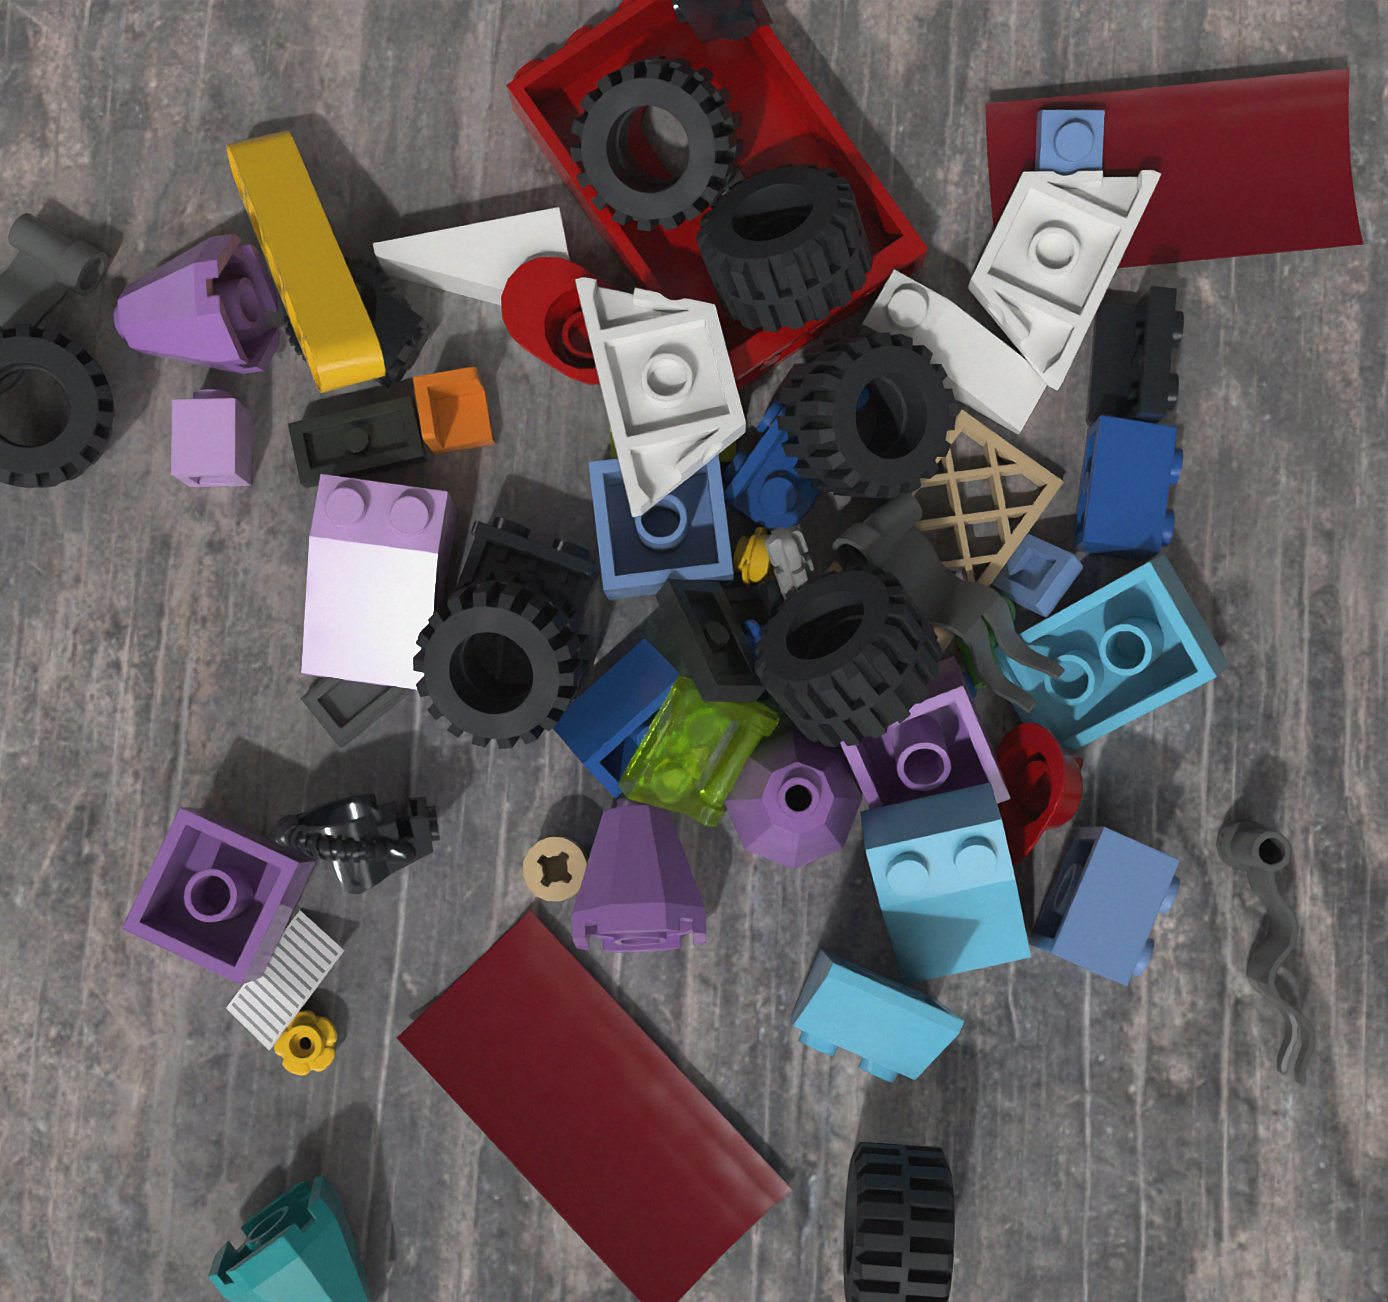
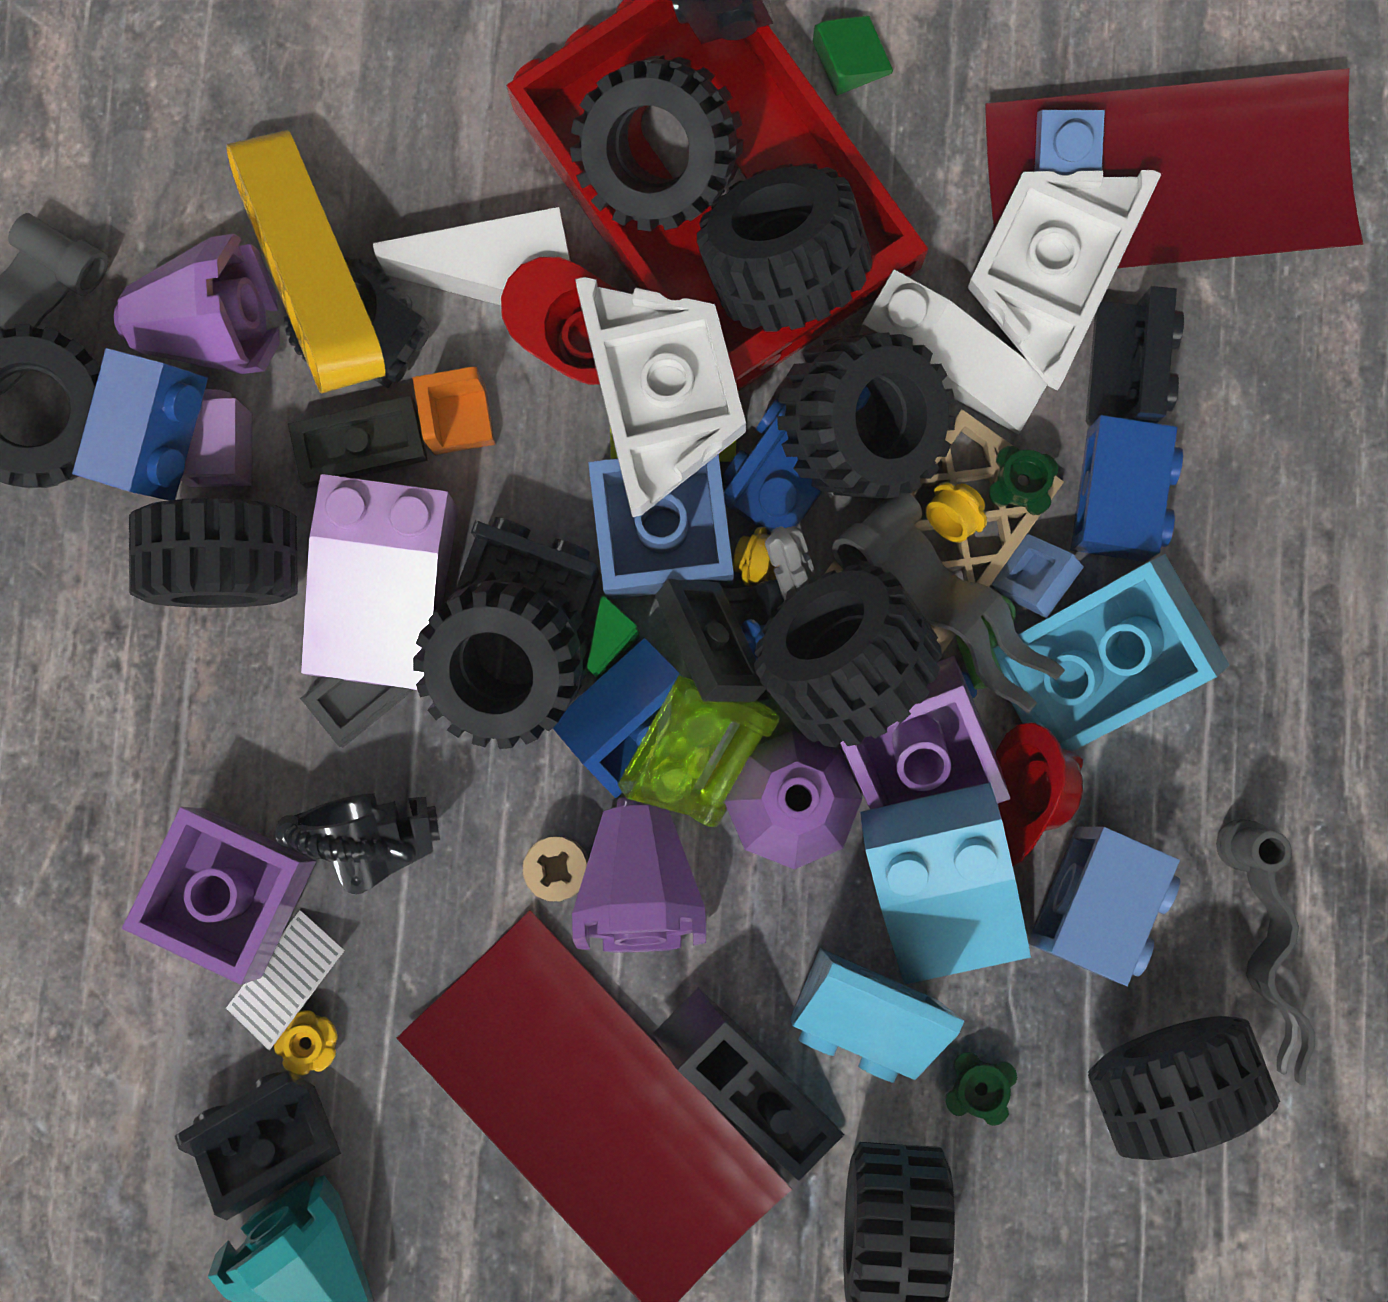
none -> brick [72,348,208,500]
none -> black tyre [129,498,298,608]
none -> black bracket [175,1071,341,1220]
none -> green slope [587,596,640,679]
none -> black slope [652,987,845,1181]
none -> green slope [813,16,893,96]
none -> yellow plate [926,482,987,542]
none -> dark green plate [945,1052,1017,1126]
none -> dark green plate [989,446,1058,515]
none -> black tyre [1088,1016,1280,1160]

